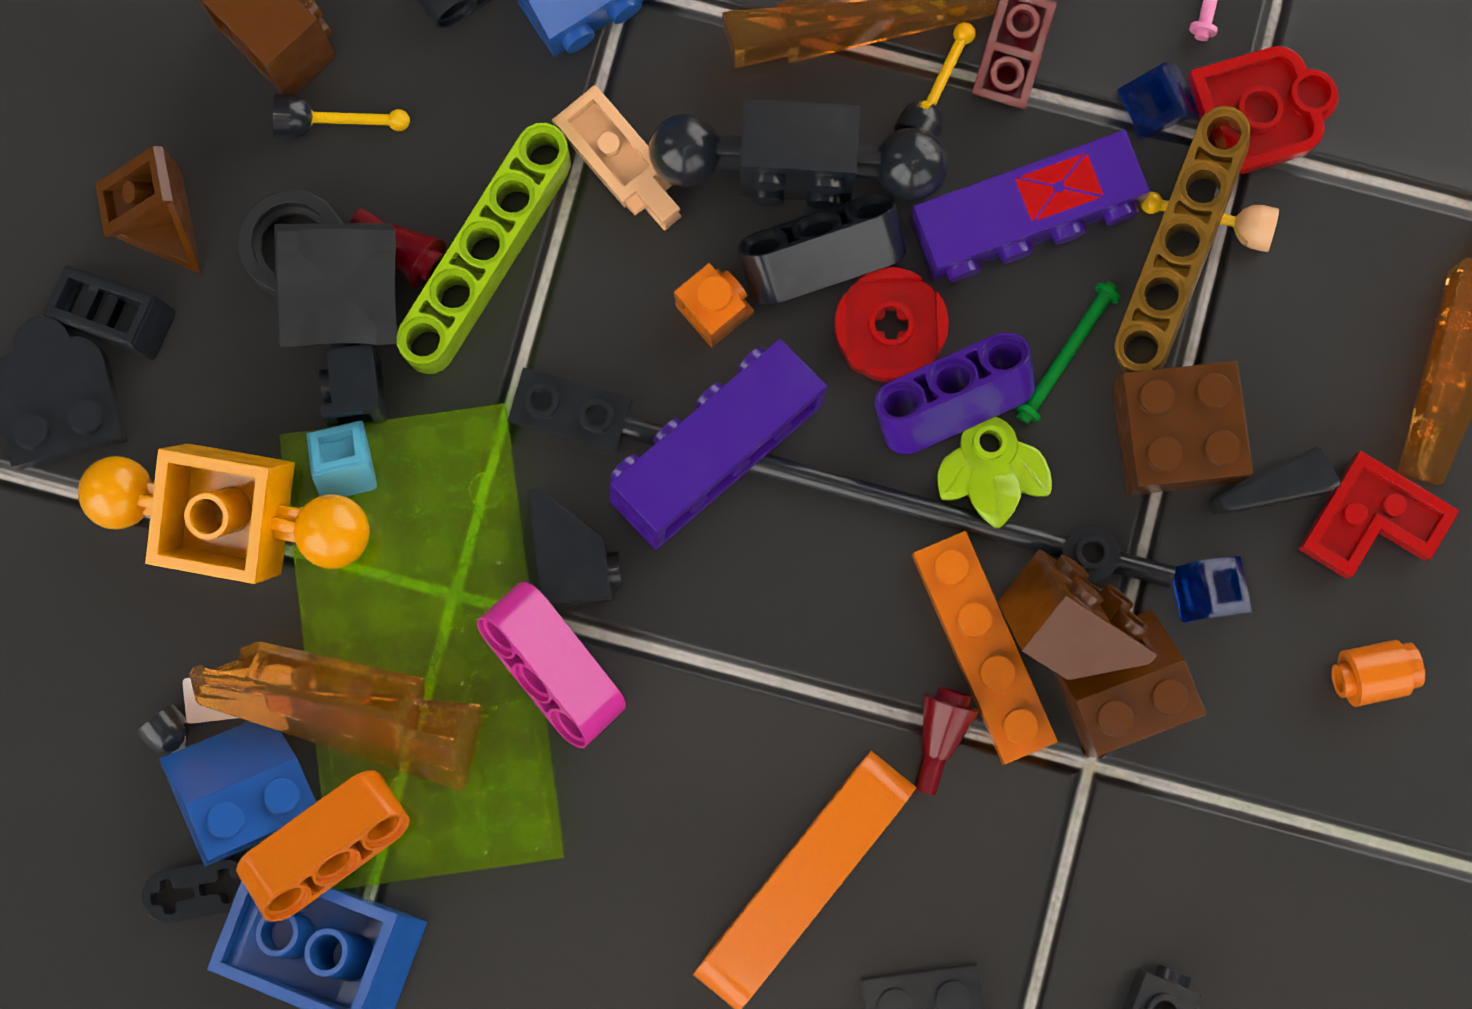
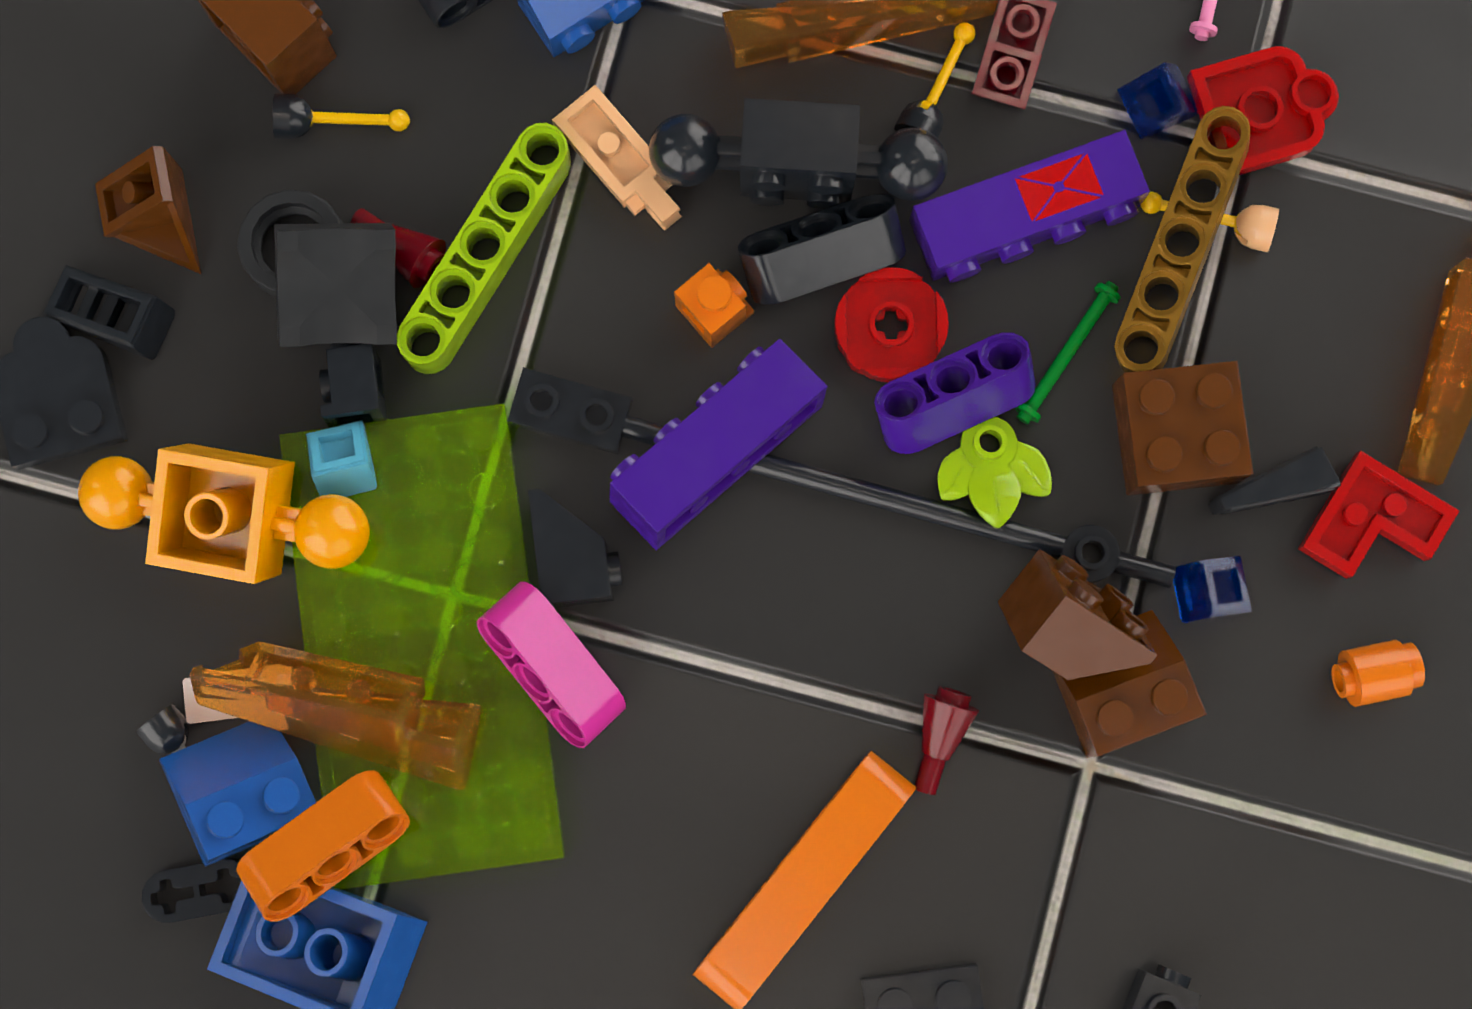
orange plate [912,531,1058,765] -> none

